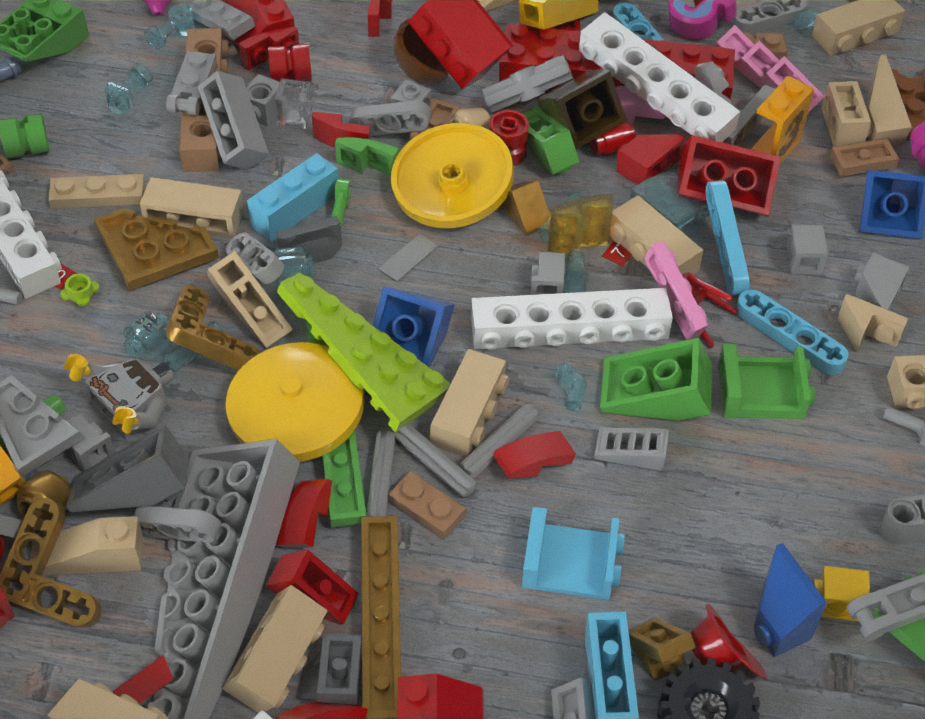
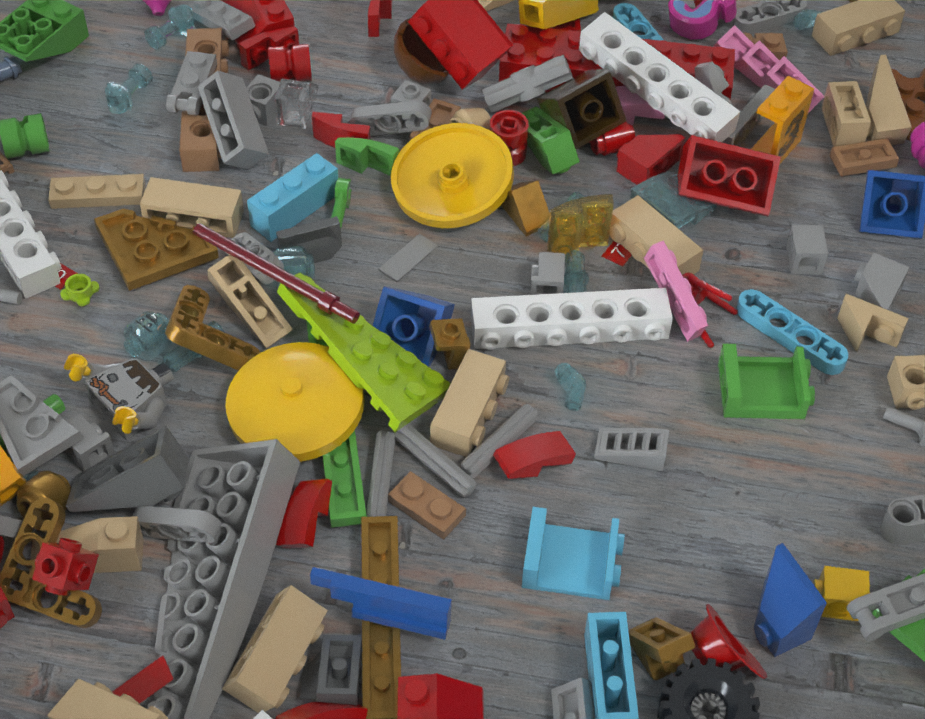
red slope [265,549,359,625] -> none
bright green slope [600,338,712,421] -> none
medium azure beam [706,180,750,296] -> none
none -> red brick [32,538,99,596]
none -> dark red bar [193,223,360,324]
none -> blue piece [310,567,452,640]
none -> pearl gold bracket [429,318,470,370]

